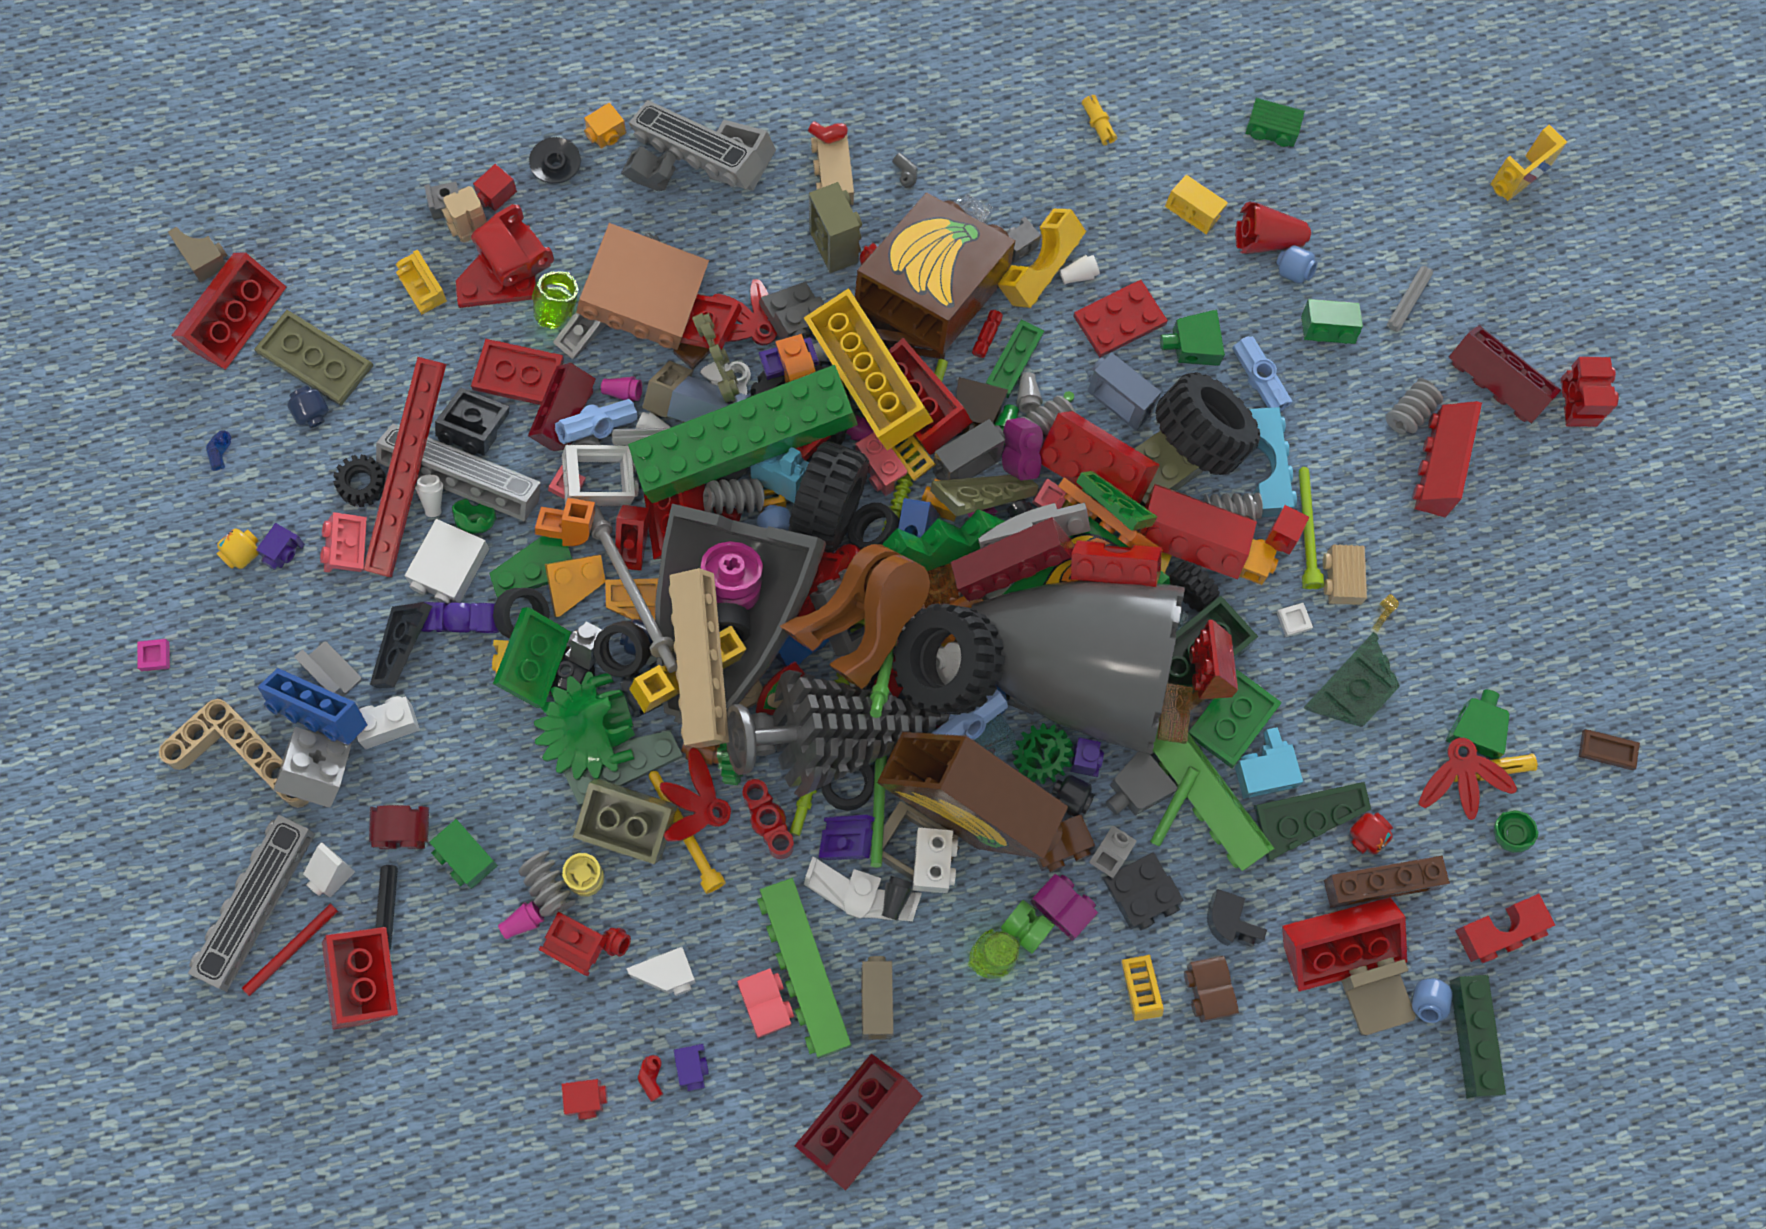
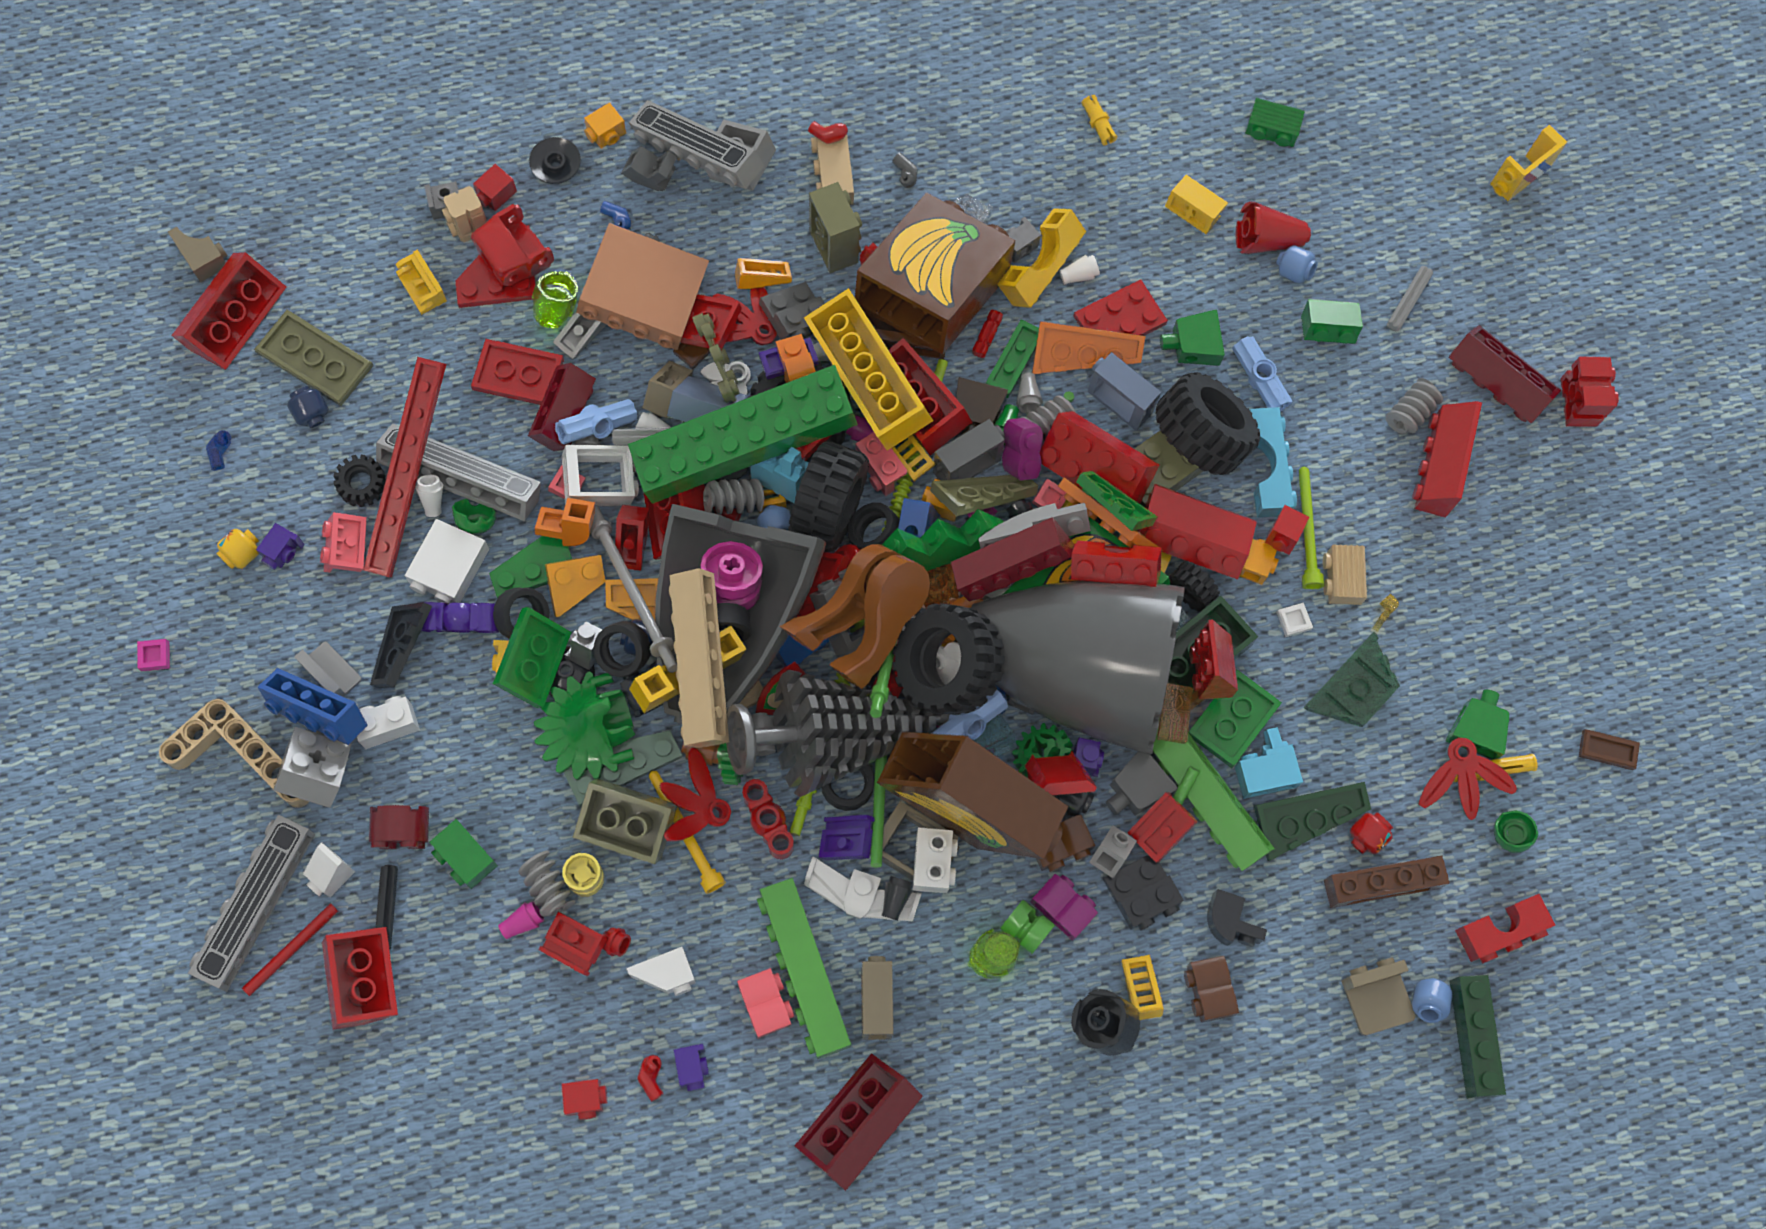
black plate [435,387,509,455] -> none
dark pink cone [601,376,643,402] -> none
light grey piece [1203,493,1263,521] -> none
red slope [1282,897,1407,992] -> none
none -> blue arm [600,201,631,230]
none -> light orange slope [735,258,792,289]
none -> red slope [1025,751,1097,795]
none -> orange wing [1032,321,1146,374]
none -> black brick [1071,989,1140,1056]
none -> red plate [1127,792,1198,863]

